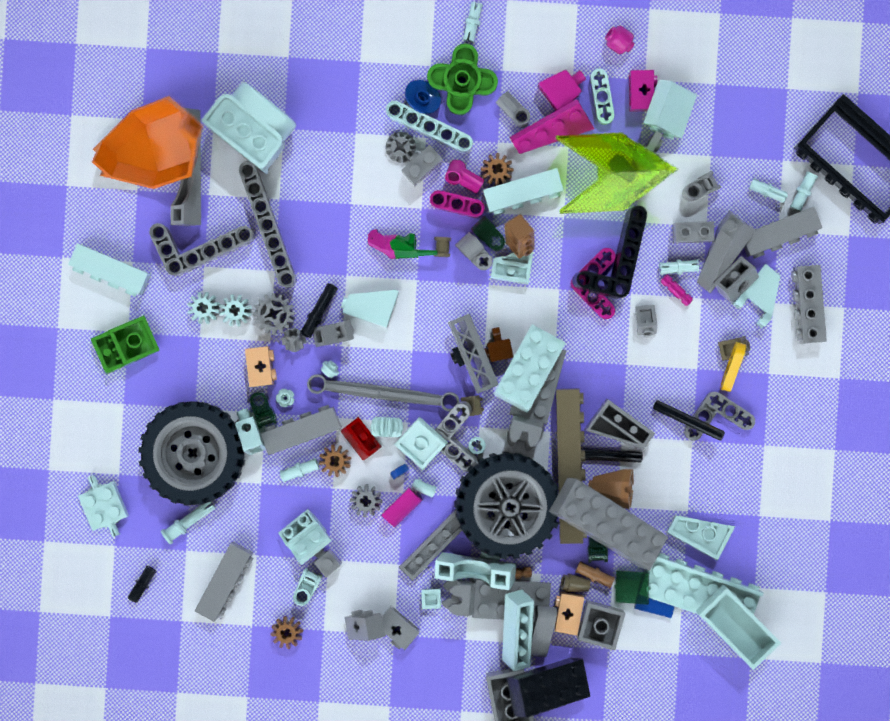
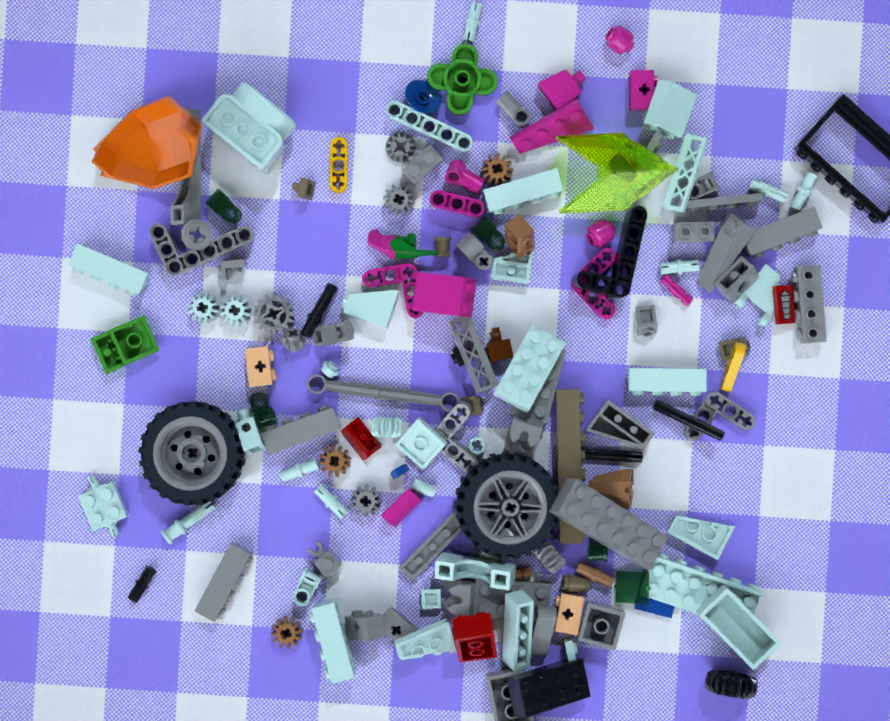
light grey beam [239,161,297,288] -> none
light aqua plate [276,389,295,407] -> none
light aqua brick [278,509,332,565] -> none
light aqua beam [590,68,614,125] -> none
none -> light grey gear [181,219,212,250]
none -> clear green piece [205,189,242,224]
none -> light grey bracket [218,259,246,281]
none -> dark tan tile [291,178,316,201]
none -> light aqua brick [309,597,356,684]
none -> light aqua pin [314,484,349,519]
none -> yellow beam [330,137,348,194]
none -> dark pink beam [362,263,423,318]
none -> light grey gear [383,184,415,217]
none -> light aqua wing [394,618,456,660]
none -> dark pink slope [412,272,477,318]
none -> red brick [452,612,497,663]
none -> light grey gear [534,541,565,574]
none -> light aqua plate [563,638,578,661]
none -> dark pink head [586,219,615,247]
none -> light aqua brick [627,368,707,396]
none -> light aqua fence [662,134,709,213]
none -> light grey plate [686,193,763,213]
none -> black gear [705,670,758,699]
none -> red tile [773,285,795,325]

